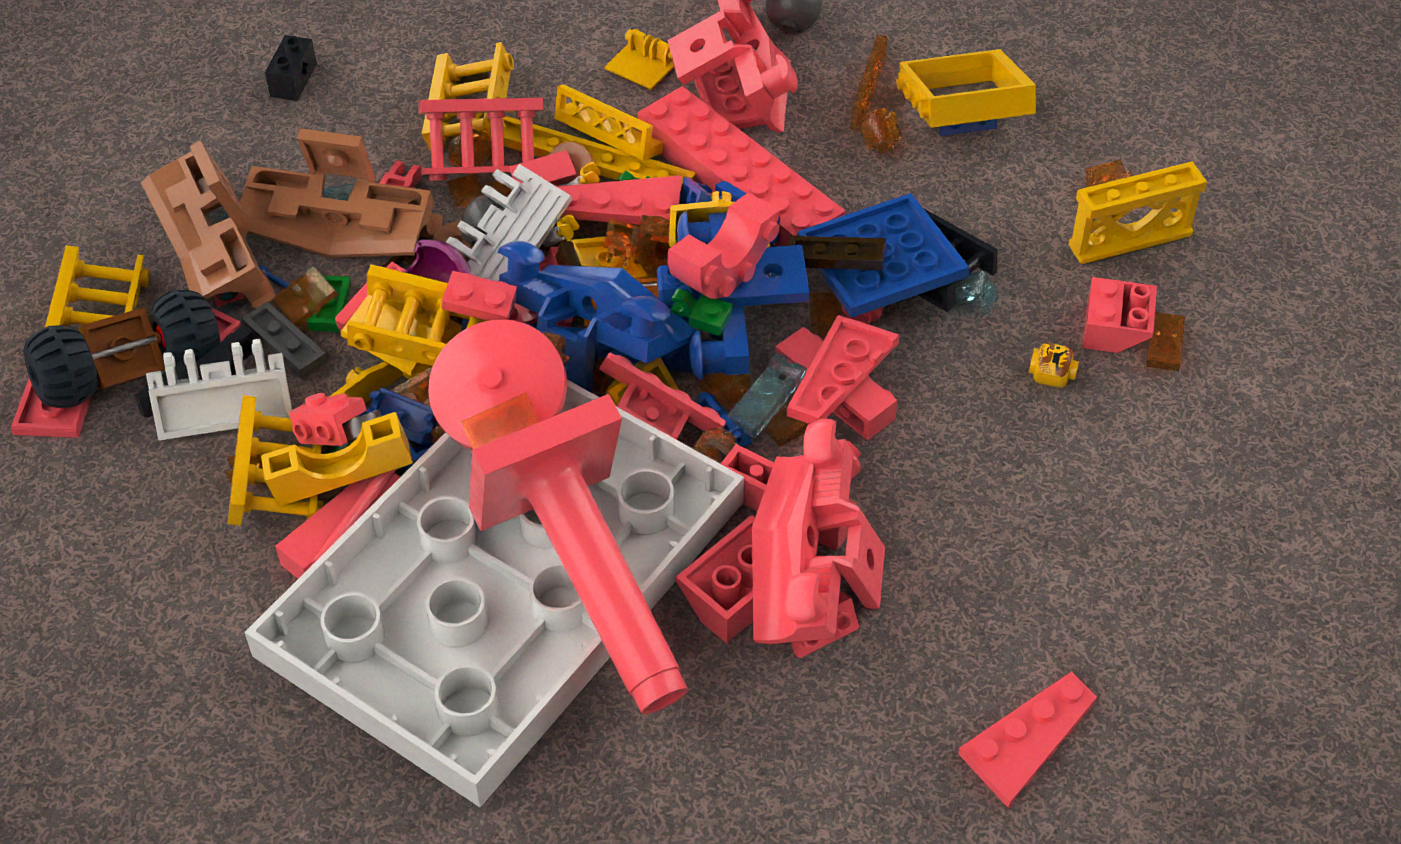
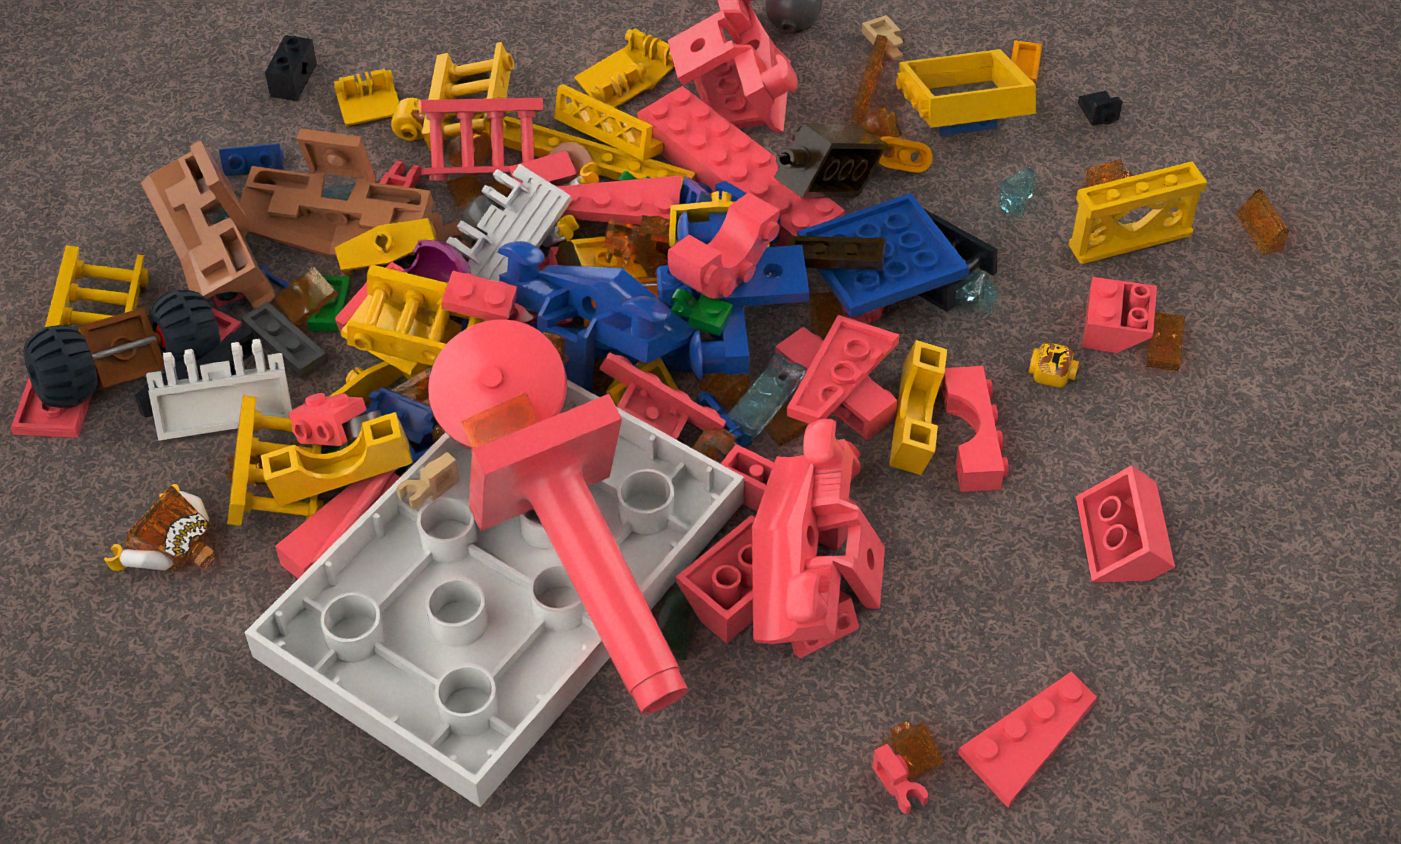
none -> torso [104,484,217,572]
none -> blue hinge [219,143,284,176]
none -> yellow hinge [334,68,399,126]
none -> yellow piece [334,218,438,276]
none -> yellow head [391,98,425,141]
none -> tan plate [397,452,460,510]
none -> yellow hinge [574,49,653,108]
none -> hinge [657,583,698,661]
none -> dark brown brick [774,123,888,198]
none -> tan plate [862,15,904,60]
none -> coral plate [872,744,928,815]
none -> light orange plate [878,136,933,173]
none -> clear orange bracket [882,720,945,780]
none -> yellow arch [889,340,947,475]
none -> coral arch [941,366,1009,492]
none -> clear light blue bracket [998,167,1037,219]
none -> light orange tile [1011,40,1043,84]
none -> coral slope [1076,465,1175,582]
none -> black bracket [1078,91,1123,126]
none -> clear orange slope [1236,189,1289,255]

